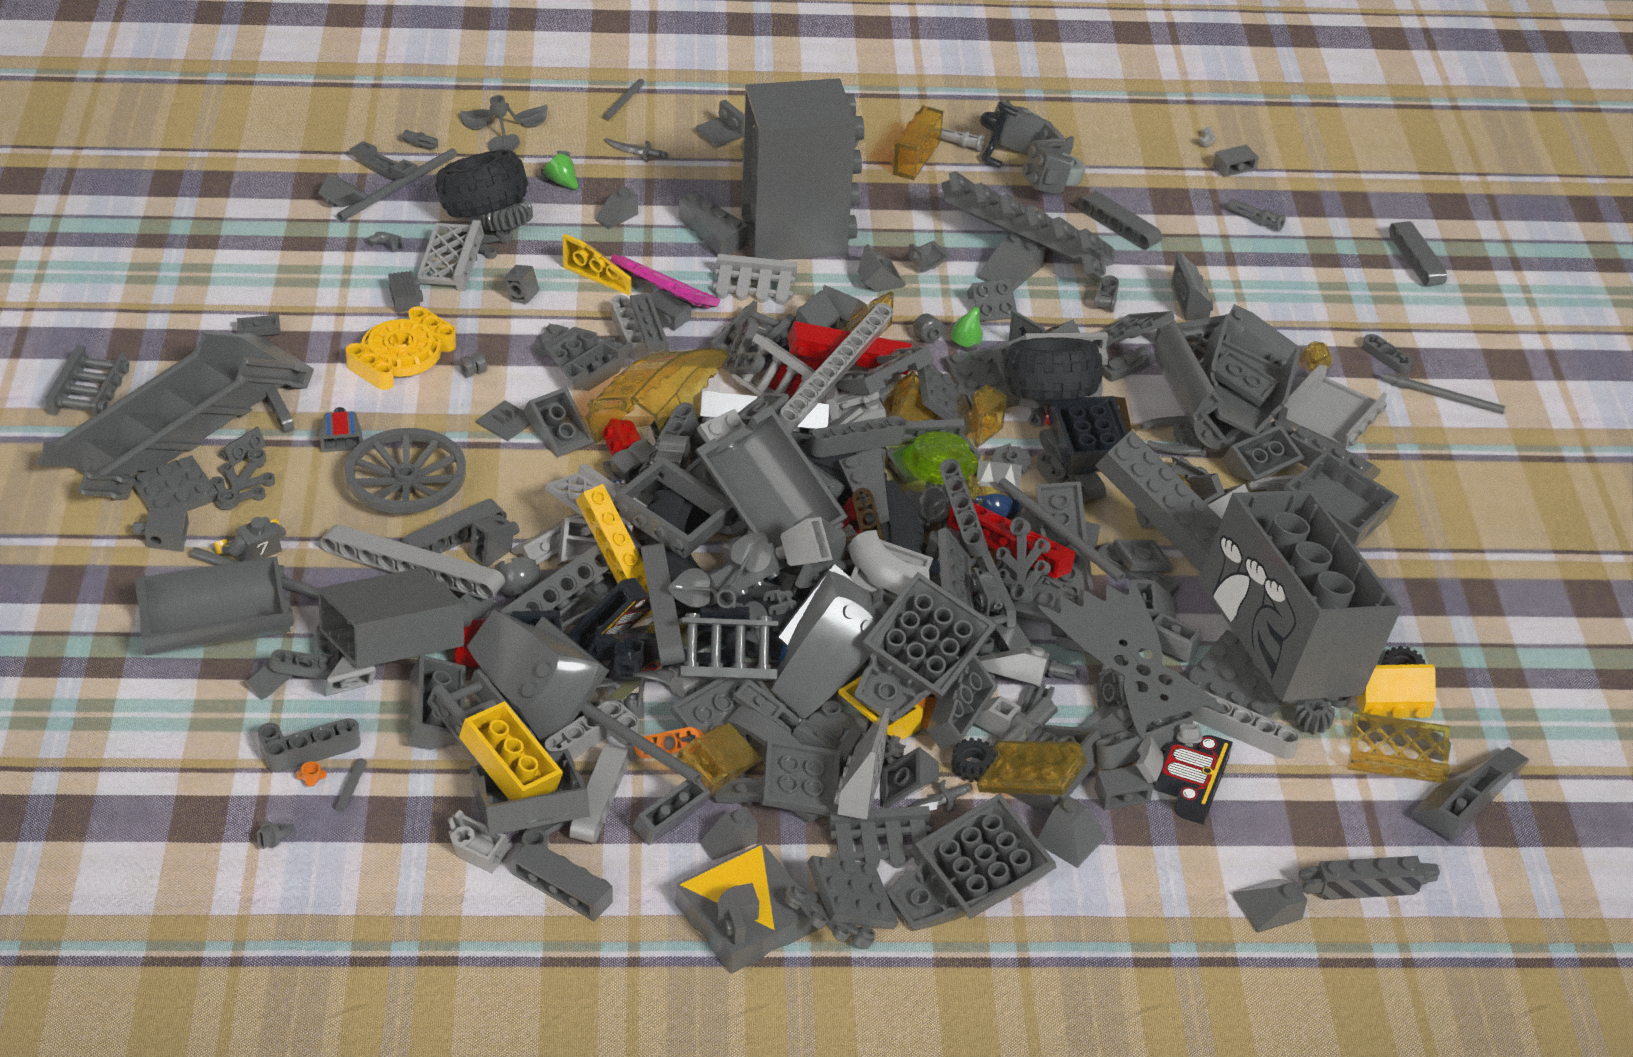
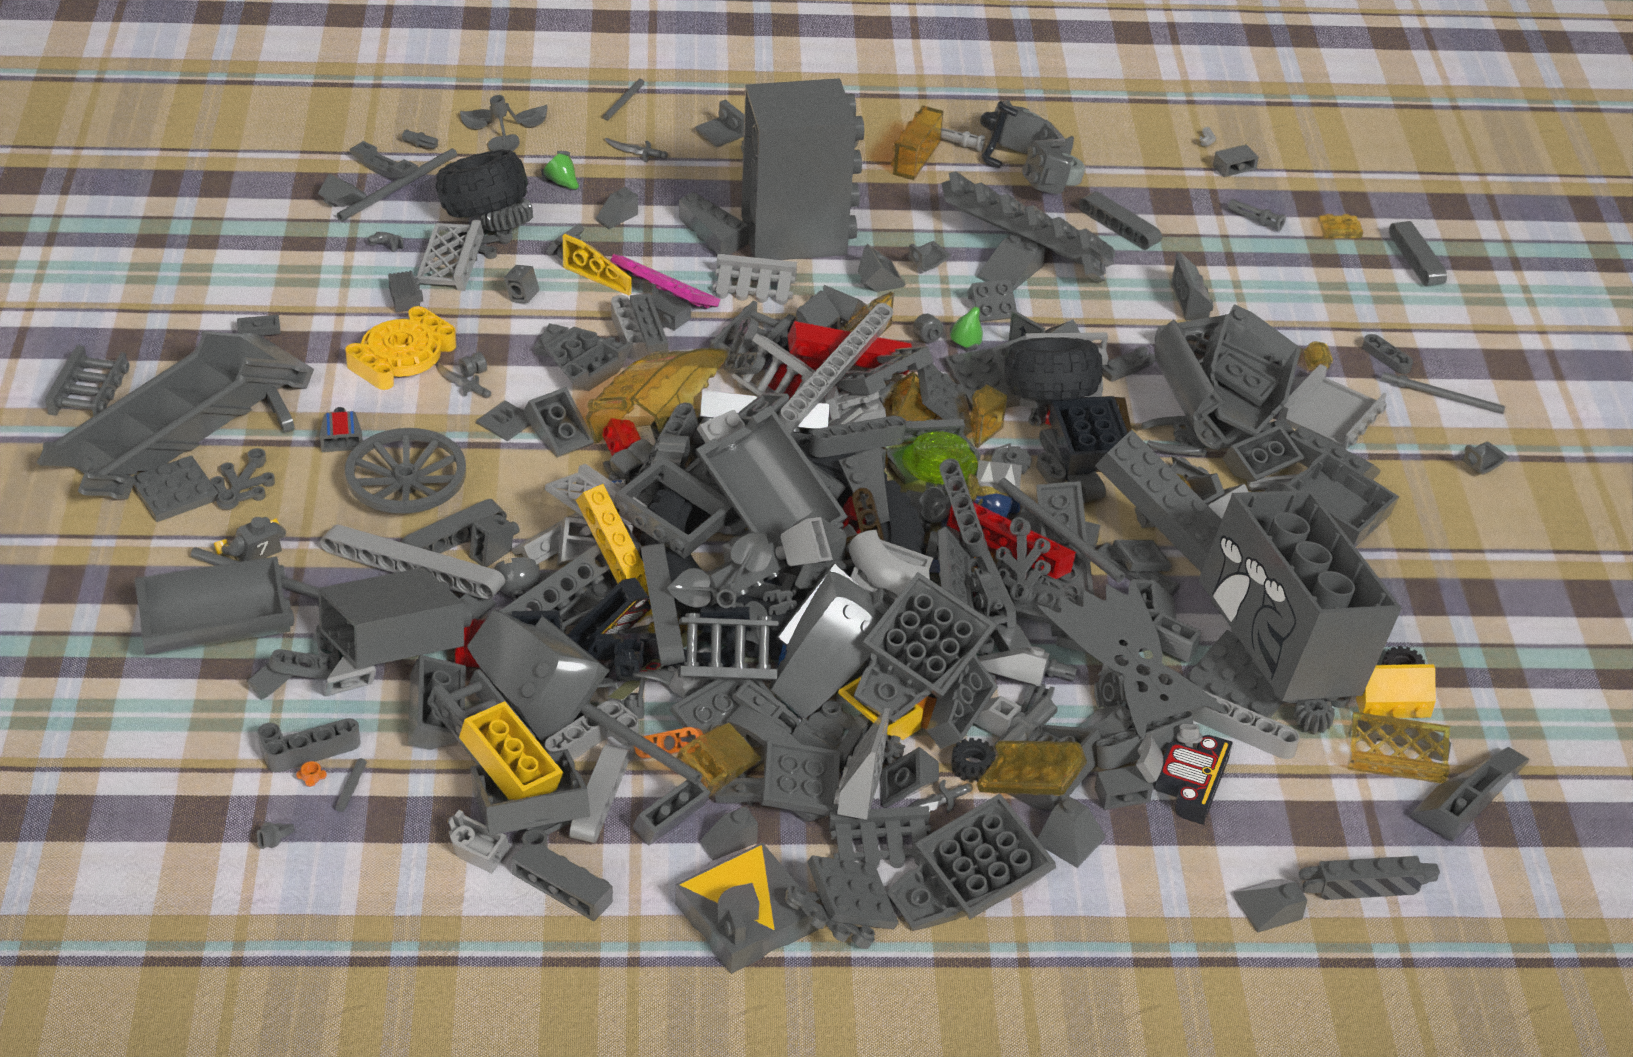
dark grey torso [133,506,189,552] -> none
dark grey hinge [220,426,266,466] -> none
dark grey plate [1092,311,1175,347] -> none
dark grey piece [1094,275,1119,312] -> none
none -> dark grey piece [436,362,491,398]
none -> dark grey plate [546,223,584,259]
none -> clear yellow plate [1318,214,1363,239]
none -> dark grey piece [1461,441,1509,475]

